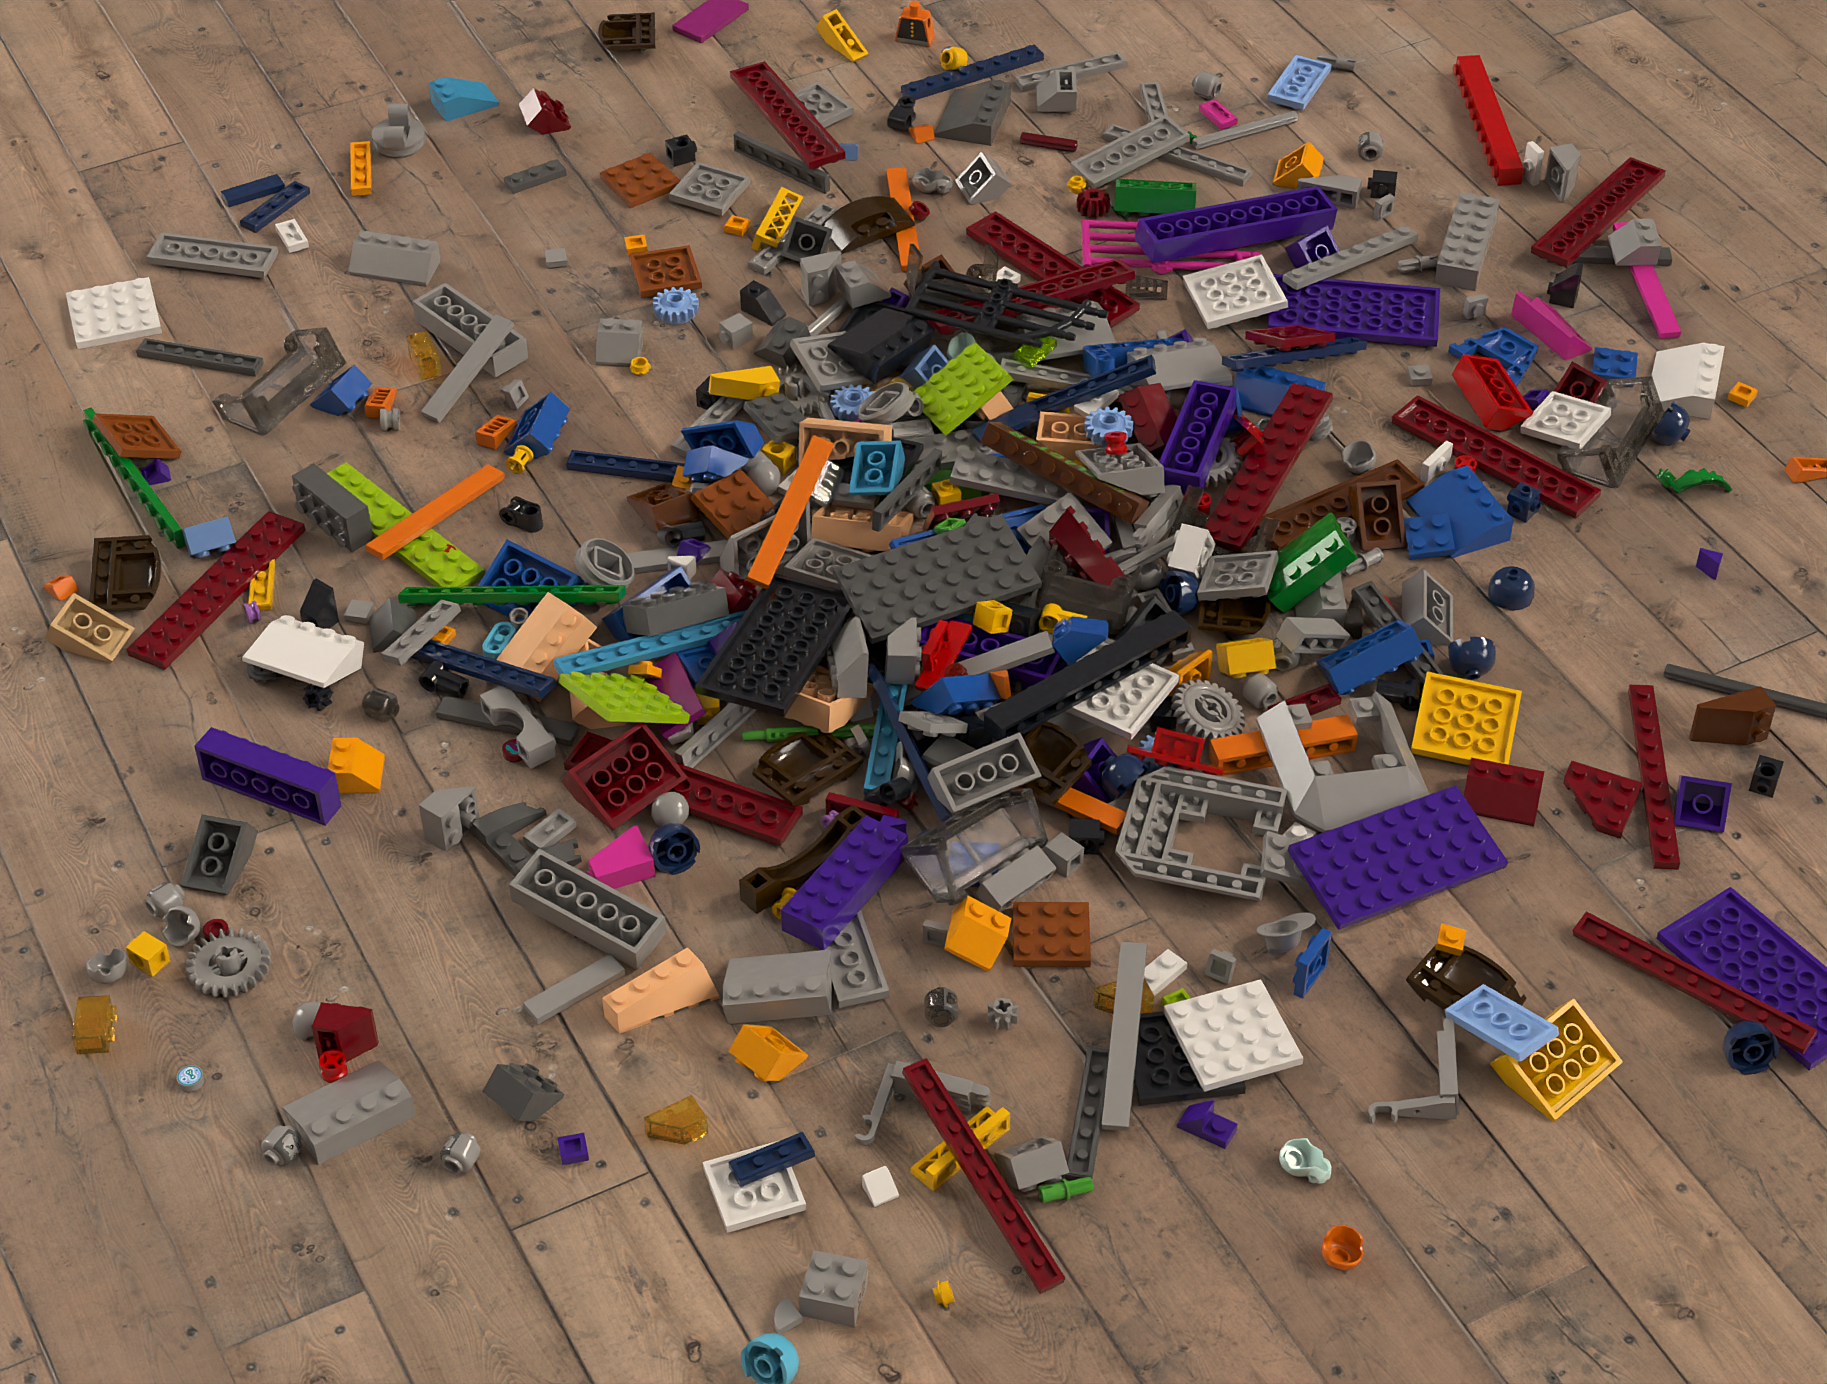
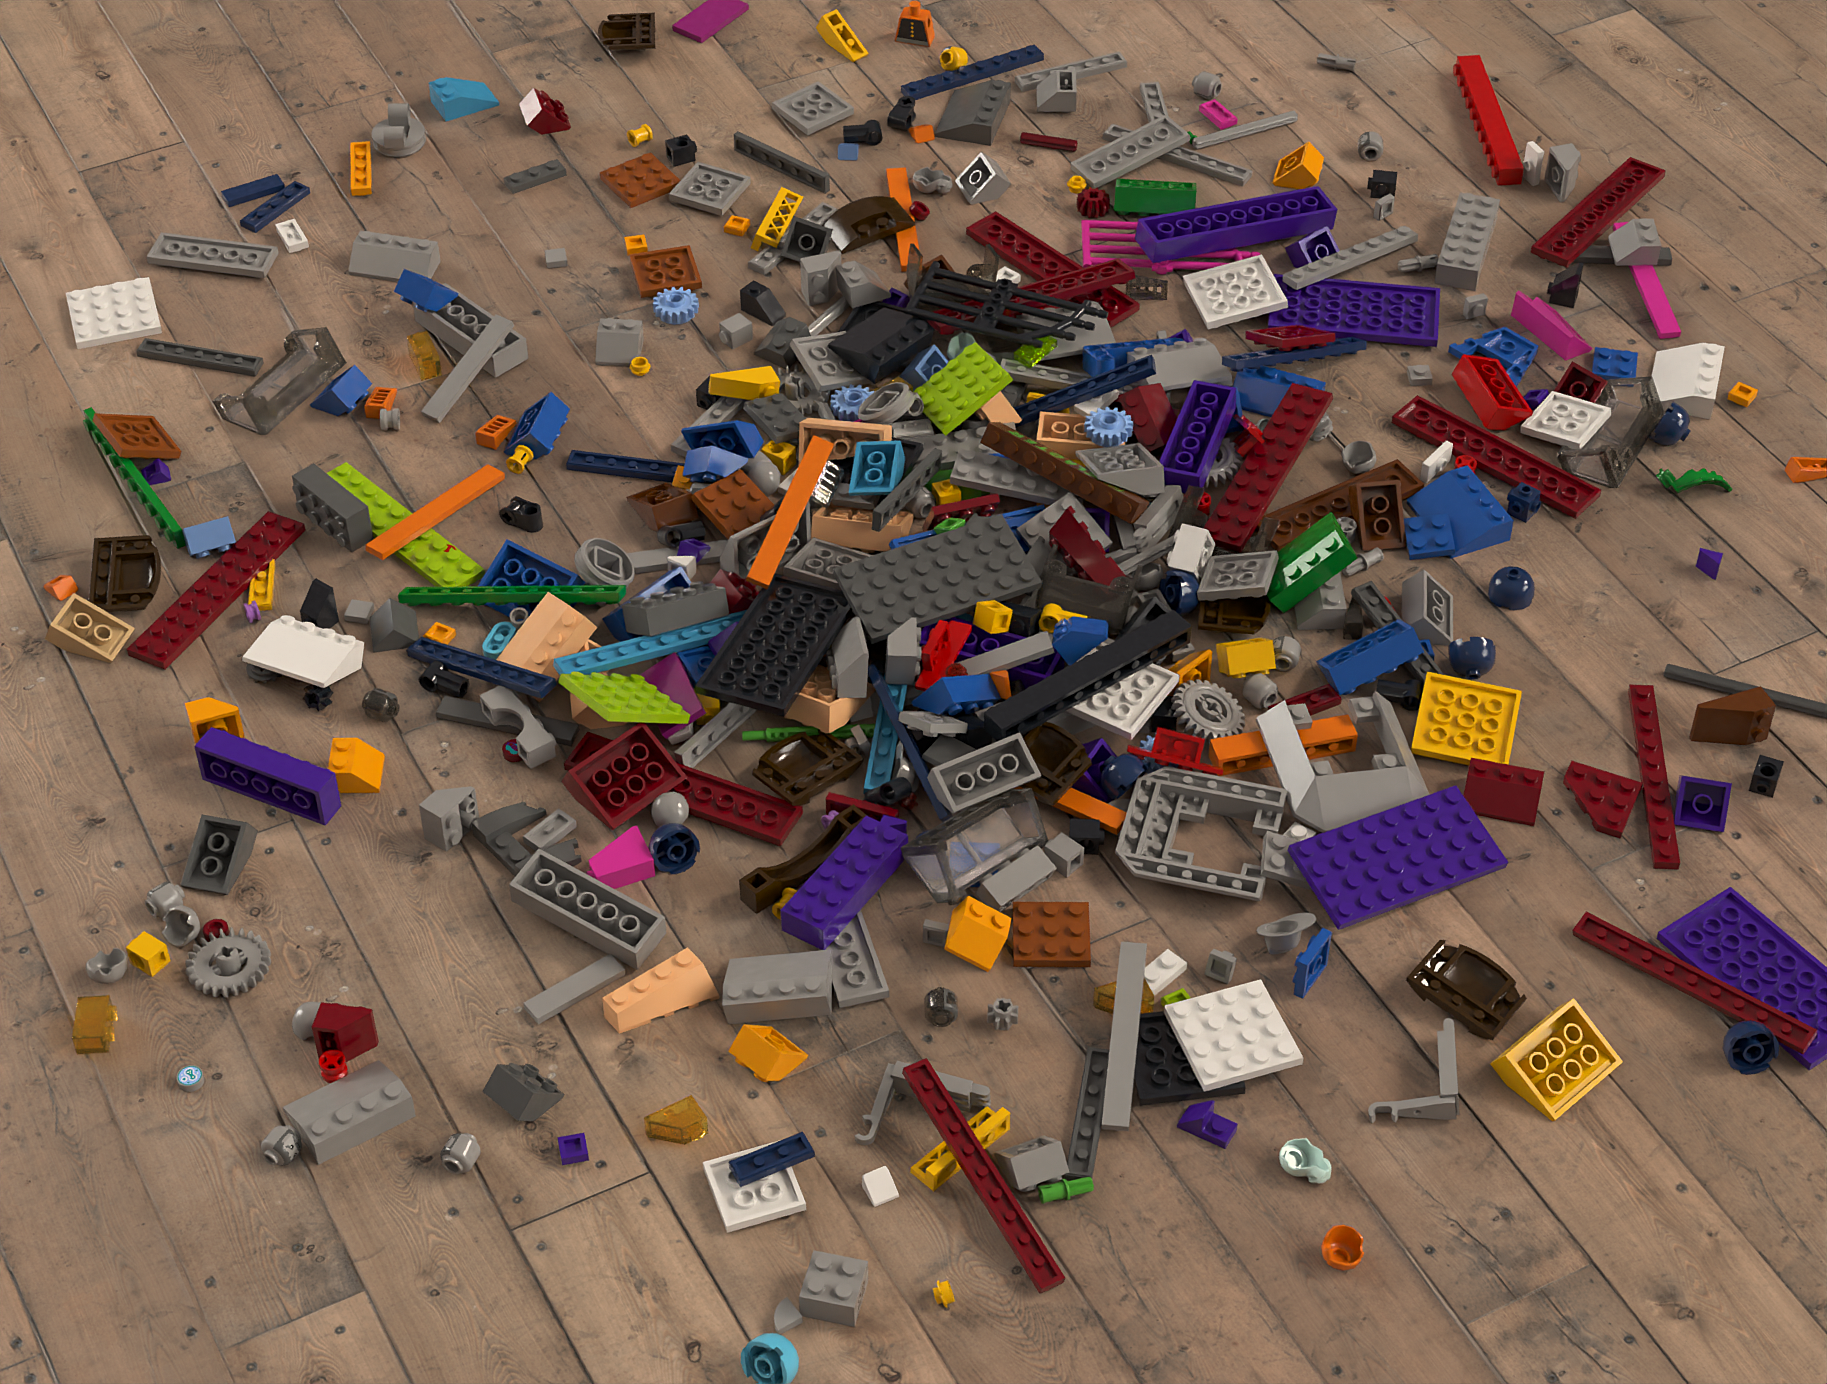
light grey plate [381,600,461,666] -> none
light grey tile [500,379,529,409] -> none
light orange plate [628,661,662,679] -> none
dark red plate [730,61,846,169] -> none
dark blue tile [971,402,1039,447] -> none
red wheel [1105,431,1127,455] -> none
light blue plate [1267,55,1331,110] -> none
light grey brick [1276,617,1350,654] -> none
light grey slope [1297,175,1362,208] -> none
light orange plate [1435,923,1466,956] -> none
light blue plate [1445,984,1559,1062] -> none
none -> light orange slope [185,697,245,745]
none -> blue slope [394,269,459,312]
none -> yellow bush [627,124,653,147]
none -> black piece [843,120,883,146]

